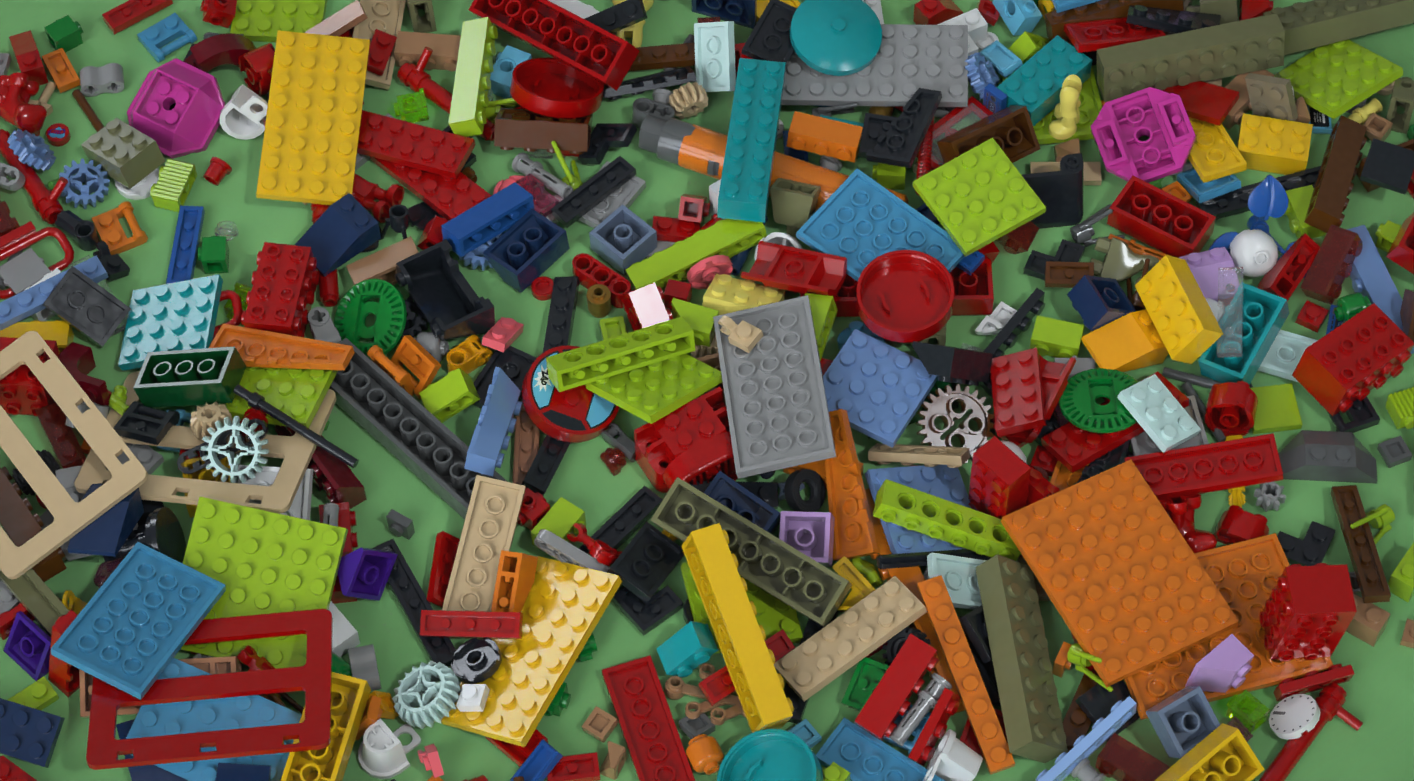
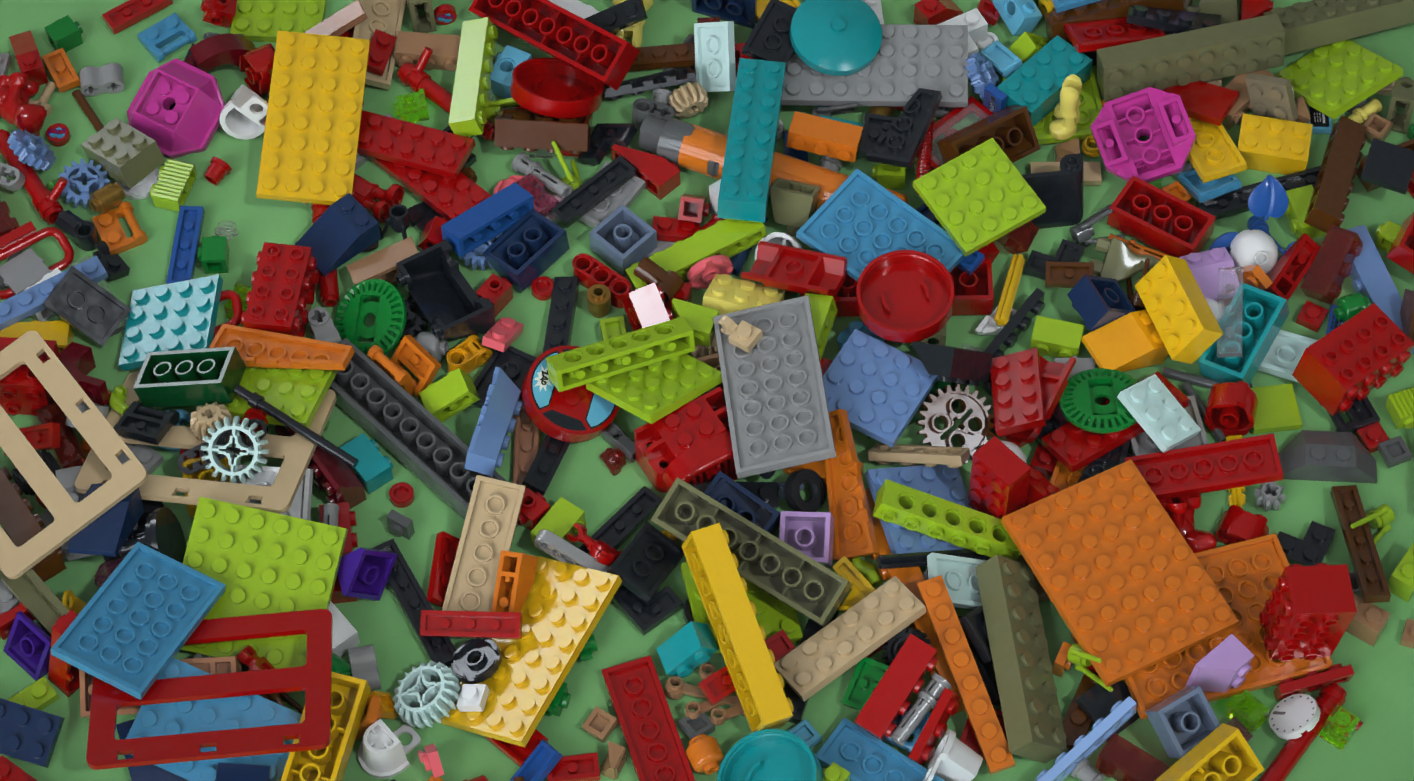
none -> red plate [4,422,61,456]
none -> pearl gold brick [89,182,126,214]
none -> teal brick [340,433,394,494]
none -> red tile [389,482,415,508]
none -> red tile [434,4,457,25]
none -> red brick [475,273,513,317]
none -> red slope [611,144,681,200]
none -> reddish brown piece [634,257,684,302]
none -> yellow axle [994,253,1026,326]
none -> yellow plate [1081,135,1100,157]
none -> orange plate [1235,265,1273,290]
none -> clear neon green brick [1319,705,1360,751]
none -> red plate [1356,422,1390,453]

